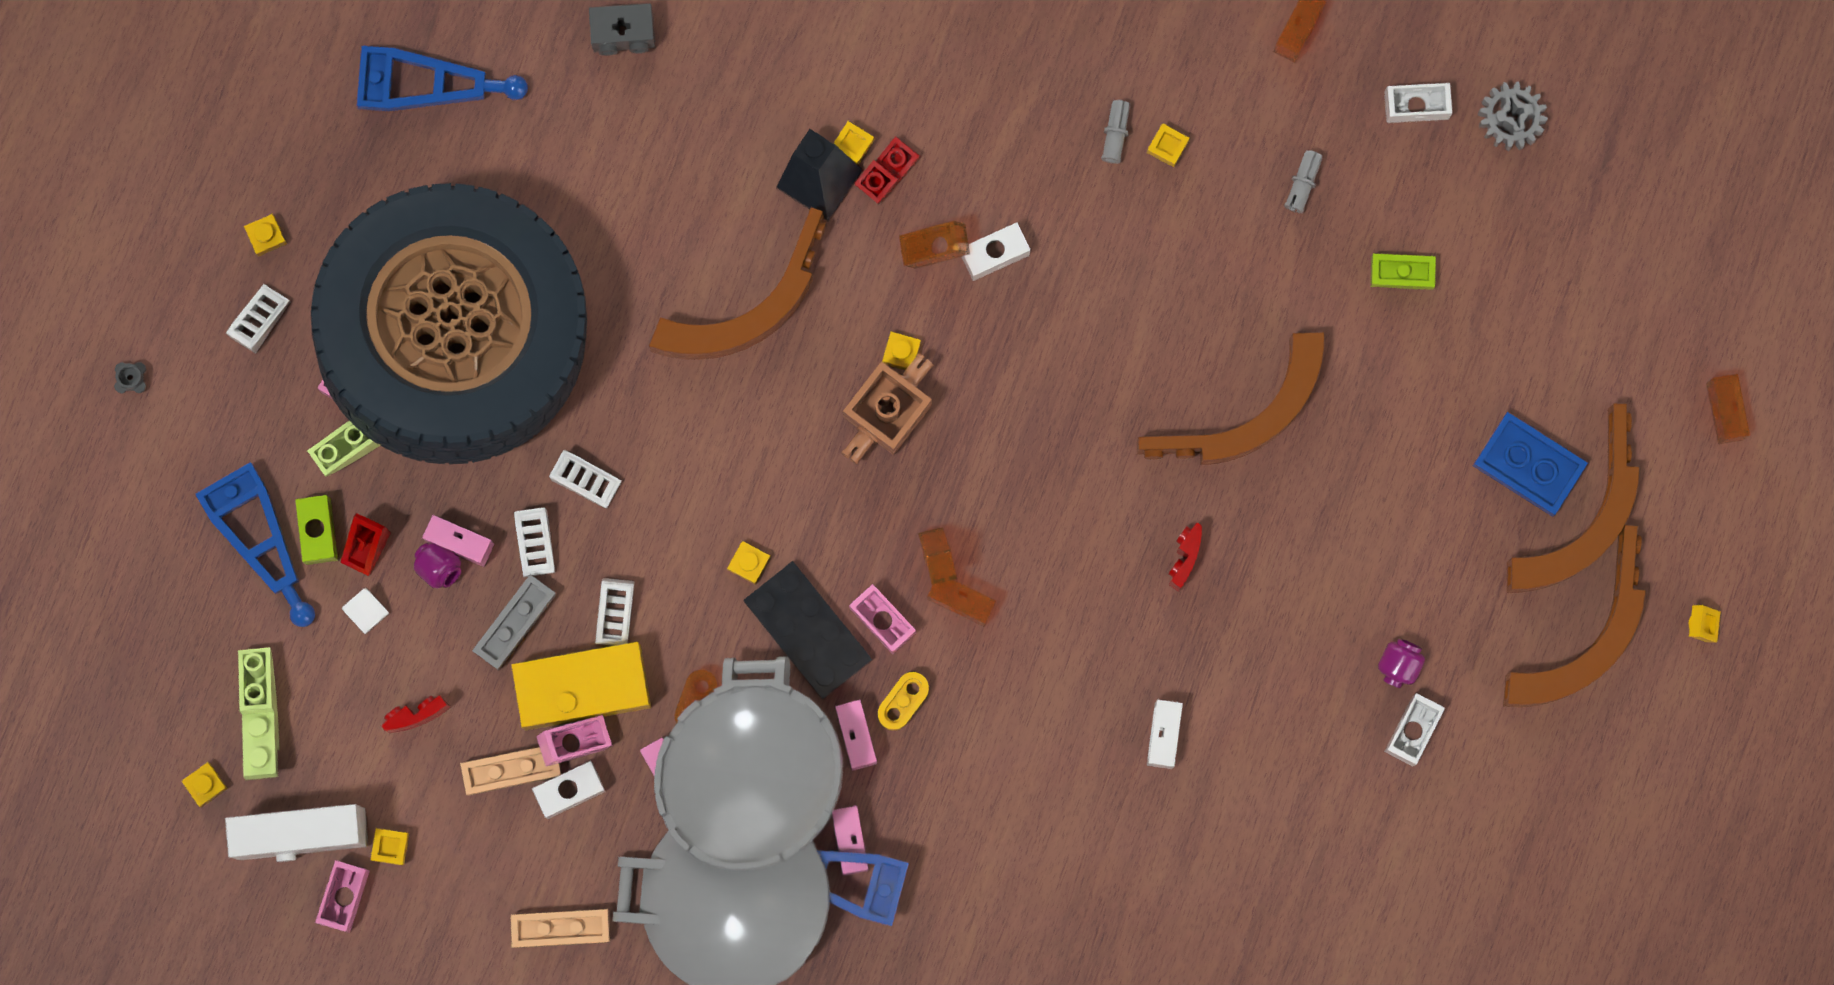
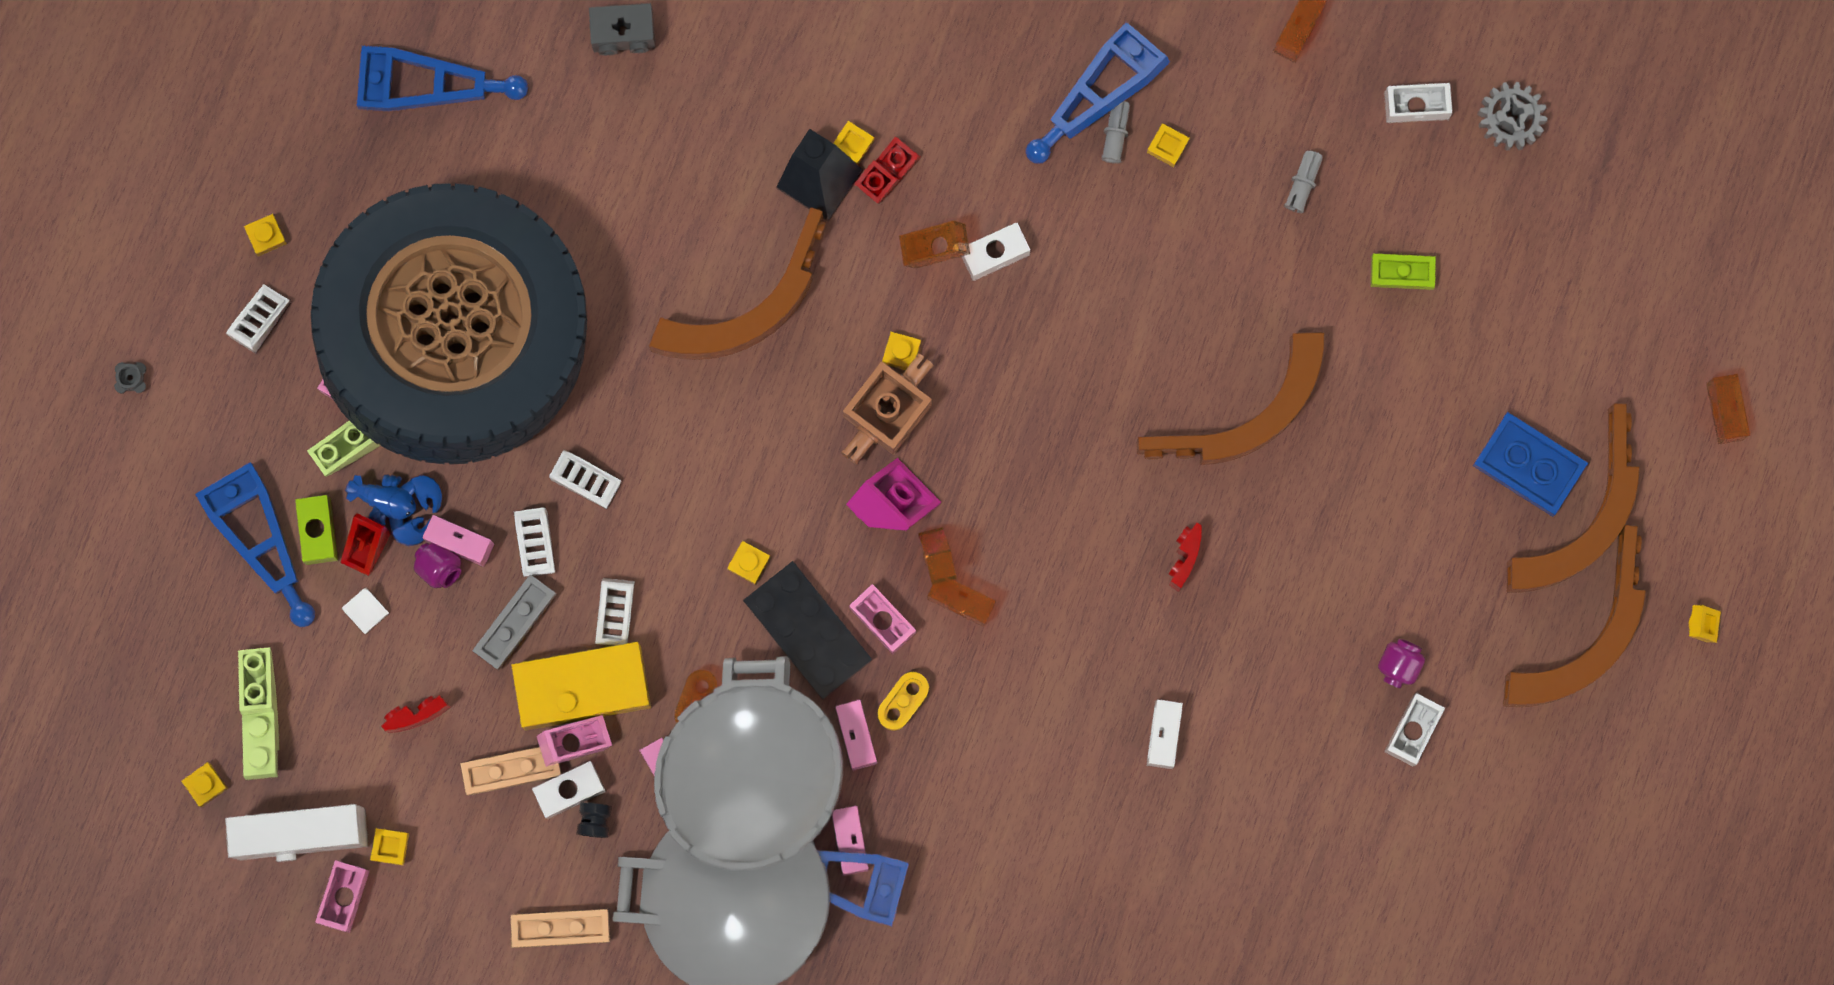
none -> blue animal [345,475,442,547]
none -> black wheel [576,802,612,838]
none -> dark pink slope [846,458,941,531]
none -> blue plate [1026,22,1170,164]

